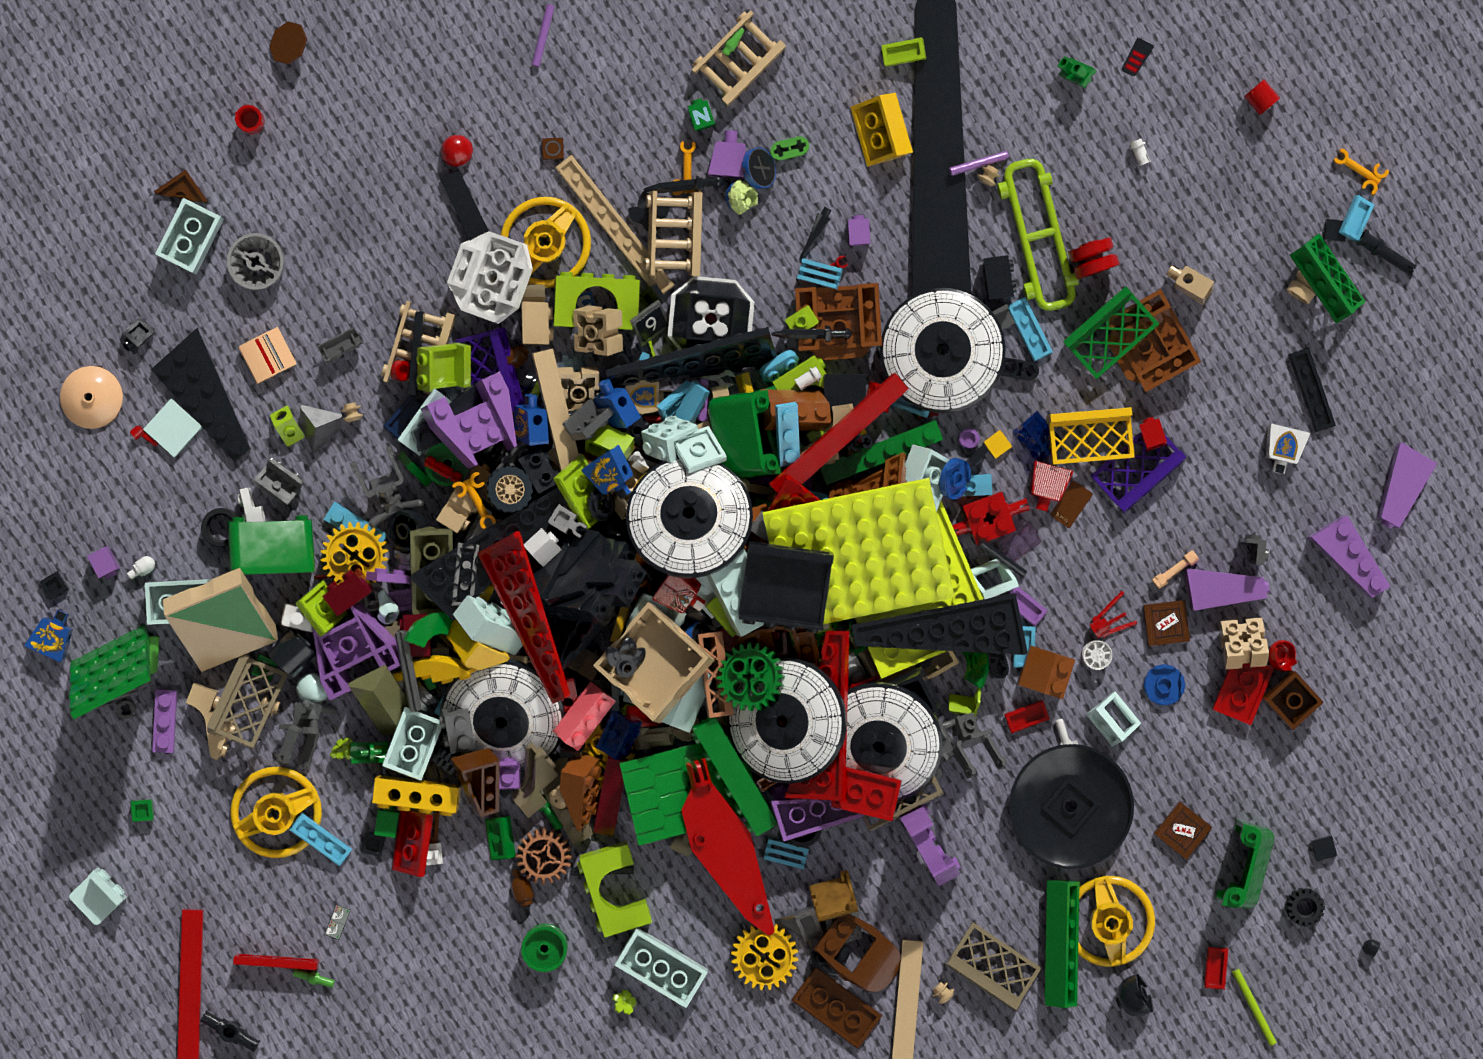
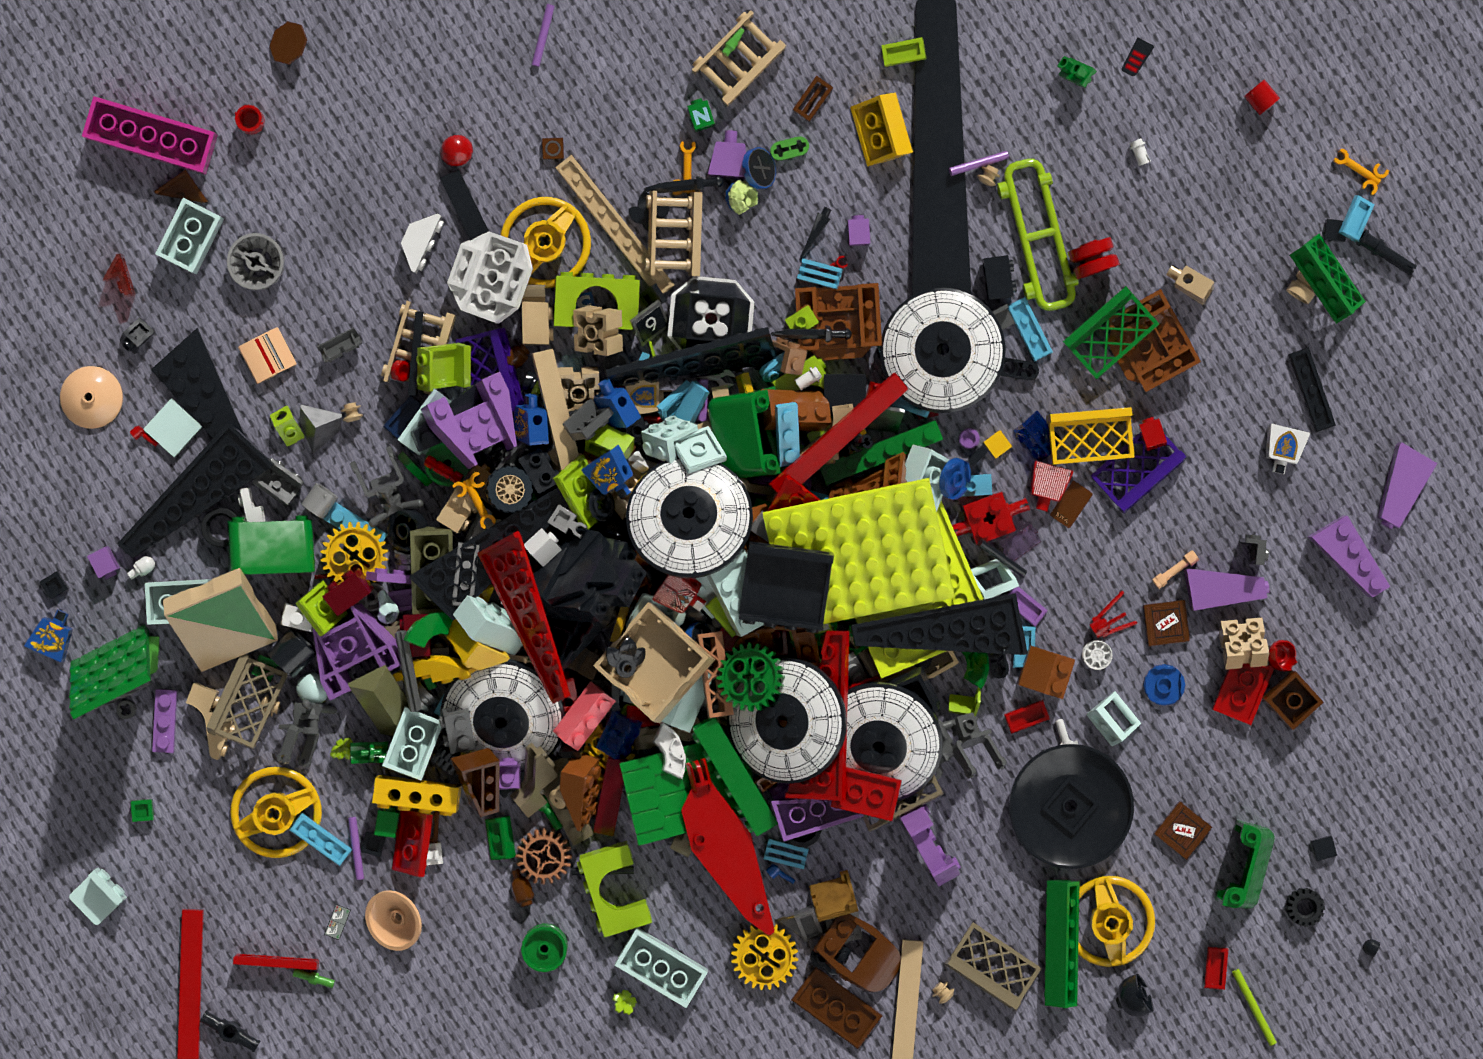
none -> dark pink brick [82,96,218,175]
none -> clear red slope [103,253,136,297]
none -> black wing [117,422,274,558]
none -> light grey piece [302,483,338,519]
none -> medium lavender bar [348,817,364,880]
none -> light nougat dish [365,890,422,951]
none -> white slope [401,214,444,274]
none -> white tile [652,723,686,779]
none -> blue hand [766,864,795,884]
none -> medium nougat bracket [772,337,807,375]
none -> reddish brown tile [792,76,833,122]
none -> flat silver piece [865,406,905,433]

